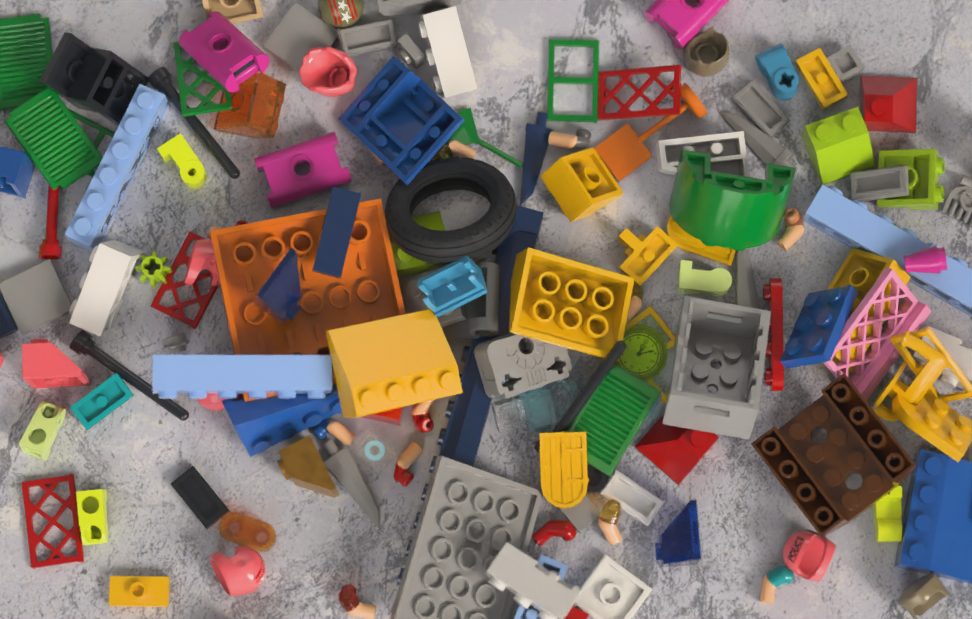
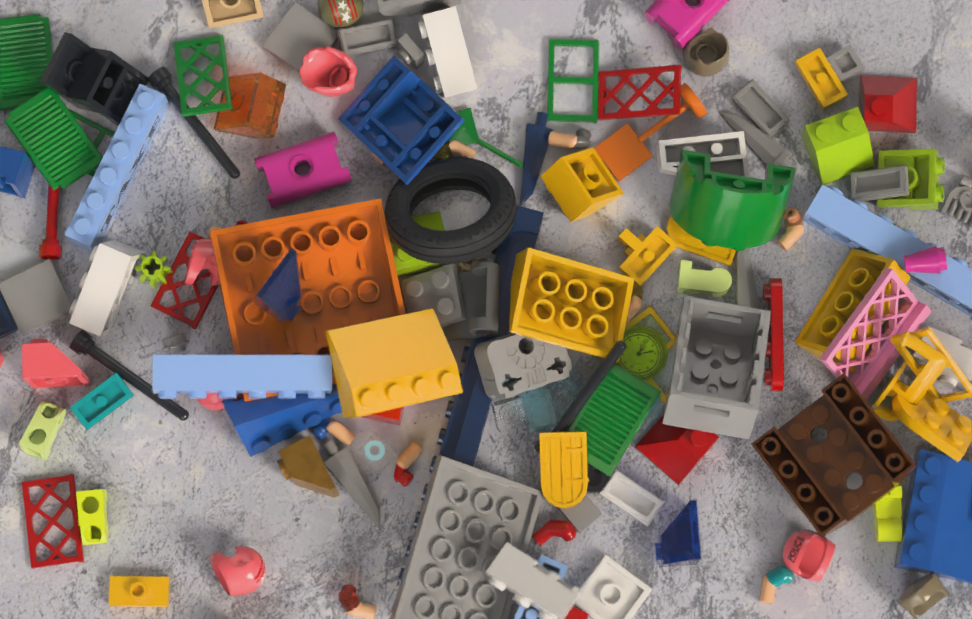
neon yellow leg [157,133,207,189] -> none
black tile [171,466,230,530] -> none
dark pink piece [179,11,270,92] -> none
clear orange plate [219,512,277,552] -> none
dark blue tile [312,187,361,278] -> none
arm [411,399,436,433] -> none
dark azure hinge [417,256,488,317] -> none
arm [598,499,623,545] -> none
dark azure piece [755,43,799,101] -> none
blue plate [780,285,858,368] -> none

